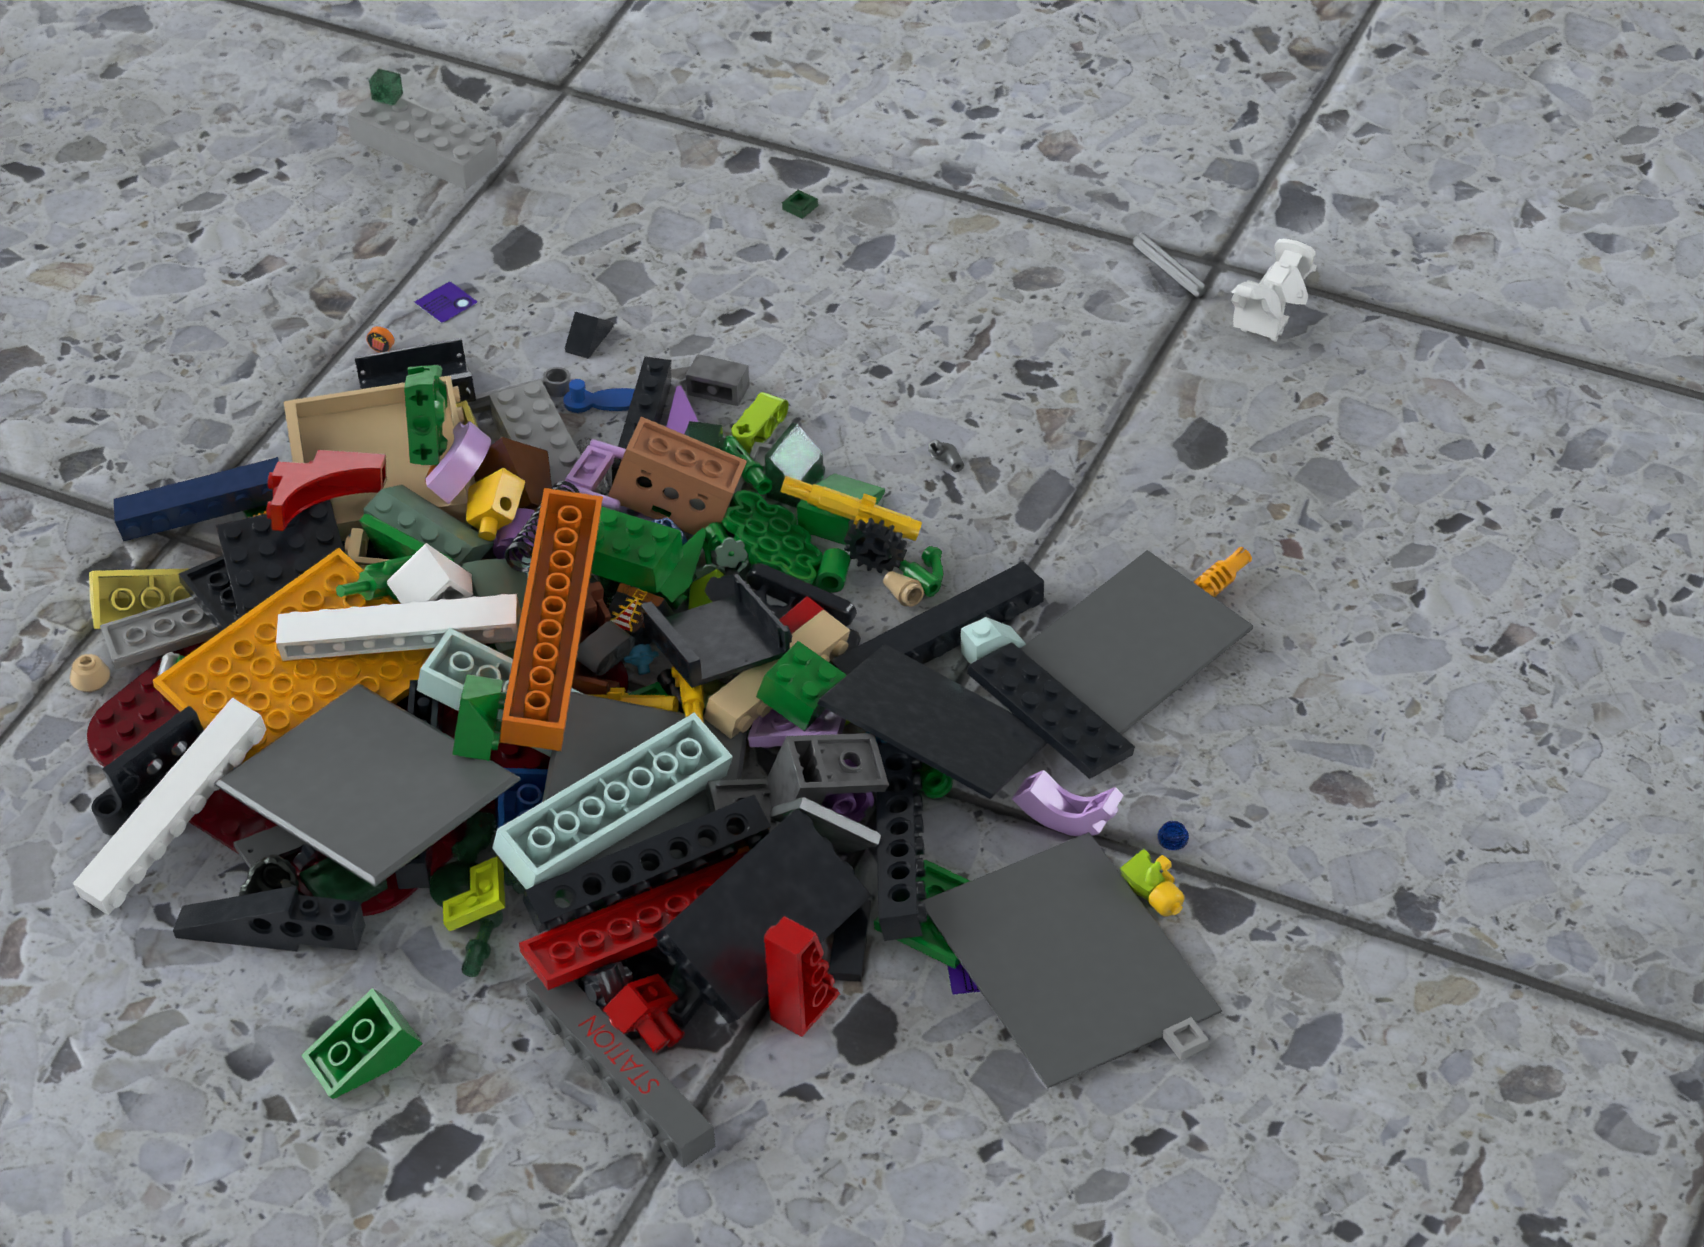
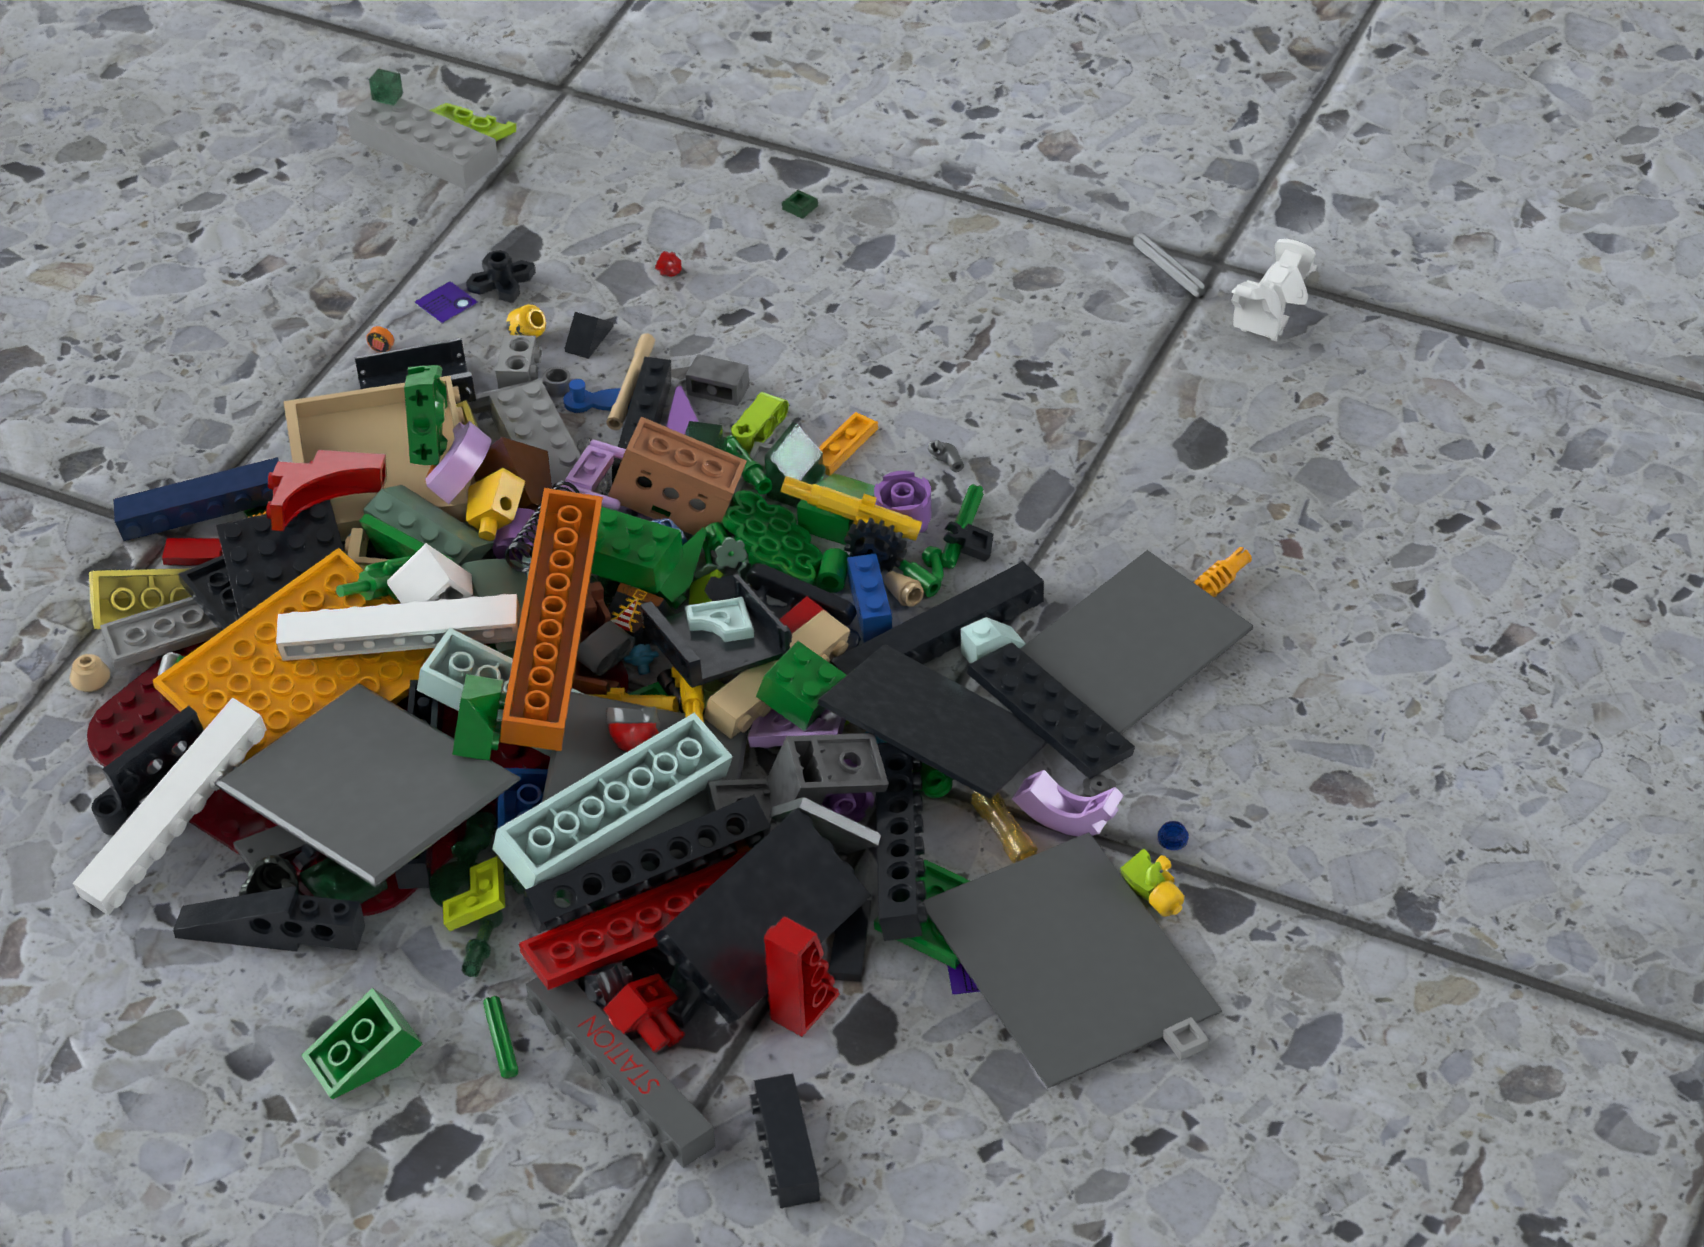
none -> red tile [162,538,223,565]
none -> lime wing [429,103,516,141]
none -> black plant [466,250,536,303]
none -> green axle [483,995,518,1079]
none -> light grey brick [496,335,542,389]
none -> yellow head [506,304,546,338]
none -> tan piece [606,333,655,430]
none -> piece [606,707,661,752]
none -> red plate [655,251,682,277]
none -> light aqua tile [684,597,754,642]
none -> black brick [749,1073,820,1209]
none -> light orange tile [807,412,878,476]
none -> blue brick [847,553,892,643]
none -> medium lavender brick [874,471,931,533]
none -> green axle [940,484,984,569]
none -> black plate [943,521,994,562]
none -> clear yellow axle [971,791,1038,863]
none -> flat silver plant [1083,775,1117,797]

